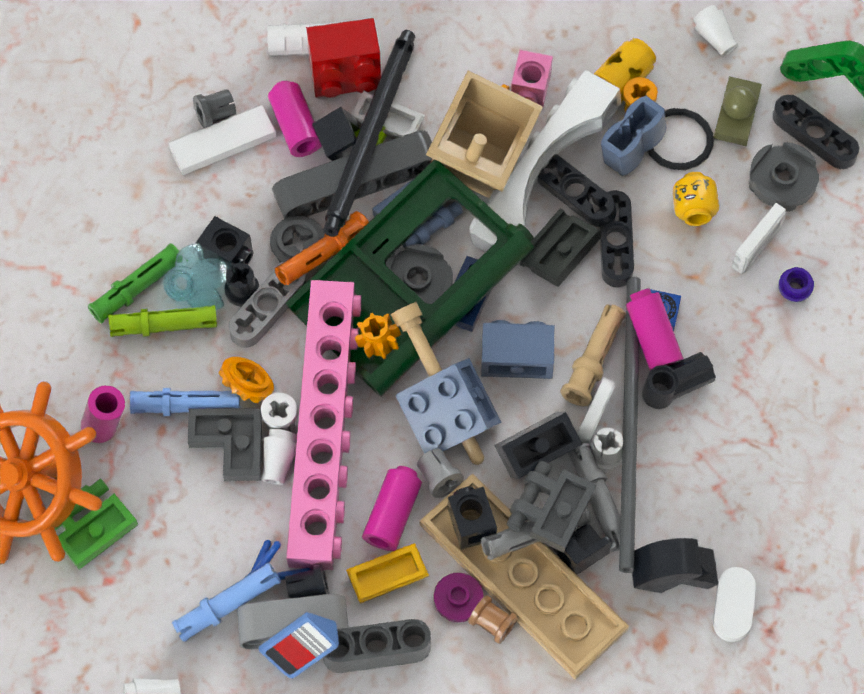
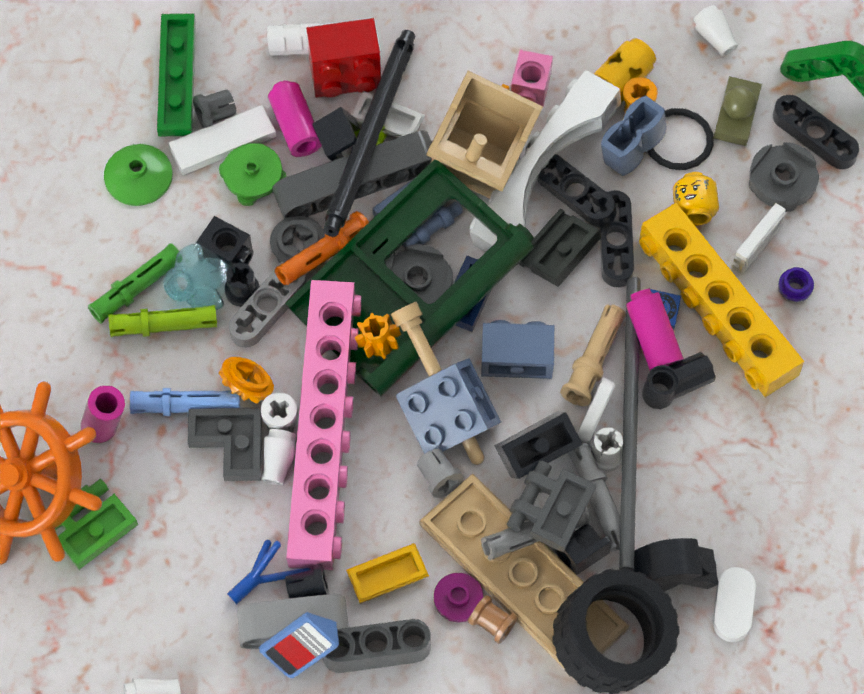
light blue pin [172,562,281,642] -> none
dark pink brick [362,466,422,551] -> none
black brick [448,487,497,550] -> none
none -> bright green dish [104,144,173,206]
none -> green plate [157,13,196,137]
none -> bright green piece [219,143,287,206]
none -> black tyre [552,568,680,694]
none -> yellow brick [639,203,804,397]

